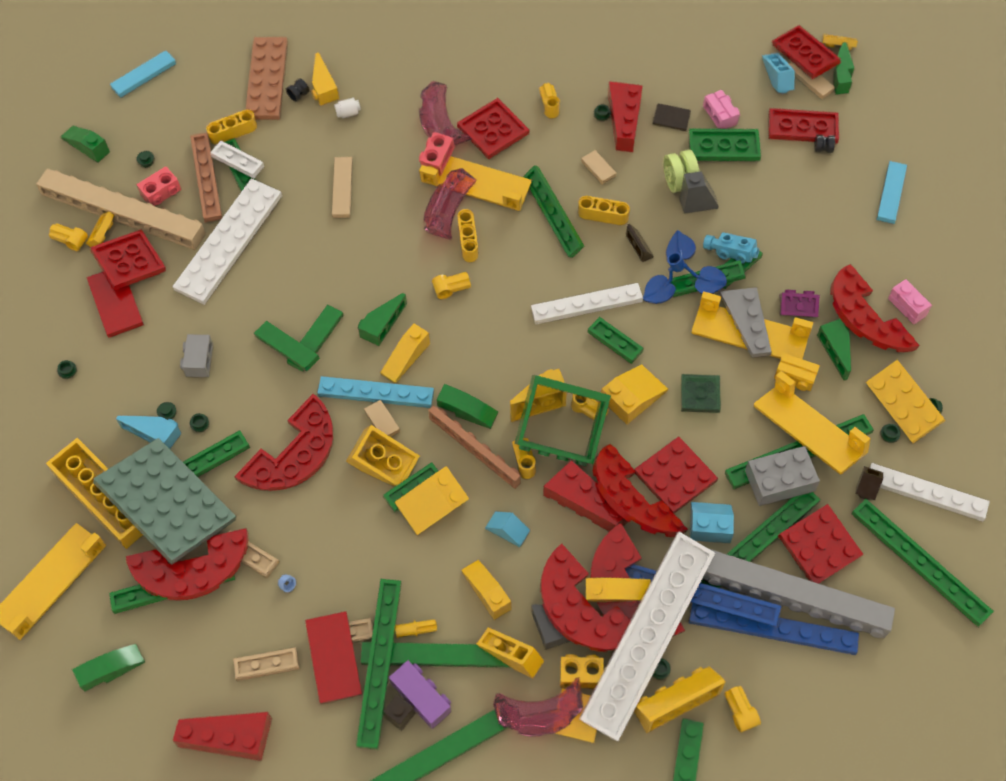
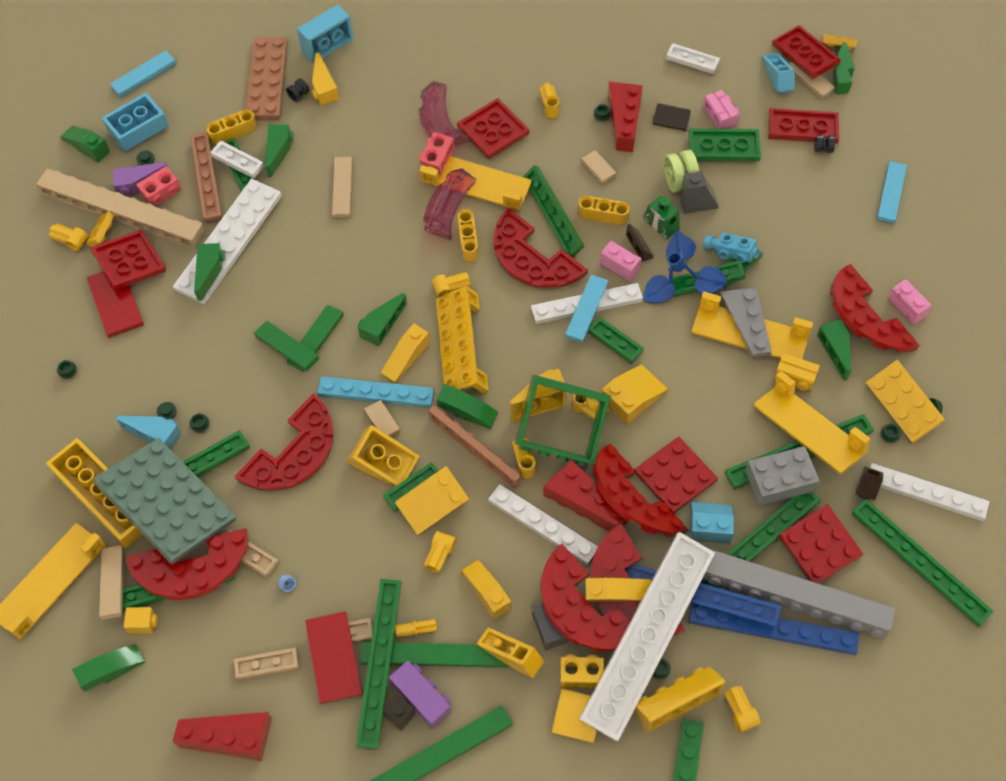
light grey brick [180,334,213,377] -> none
white brick [334,98,361,118] -> none
medium azure slope [485,511,530,547] -> none
clear pink windscreen [493,677,583,736] -> none
clear green plate [681,374,721,413] -> none
magenta bracket [779,290,820,318] -> none
none -> tan tile [99,545,124,620]
none -> medium azure brick [102,93,169,152]
none -> medium lavender slope [113,162,168,196]
none -> yellow brick [124,607,158,634]
none -> green slope [194,243,226,301]
none -> green slope [265,124,294,177]
none -> medium azure brick [297,5,353,63]
none -> yellow piece [424,531,457,573]
none -> yellow bracket [436,286,489,394]
none -> white plate [488,484,598,566]
none -> red plate [493,208,588,288]
none -> medium azure tile [565,275,608,343]
none -> bright pink brick [600,241,642,281]
none -> green torso [643,196,680,240]
none -> white plate [666,43,720,75]

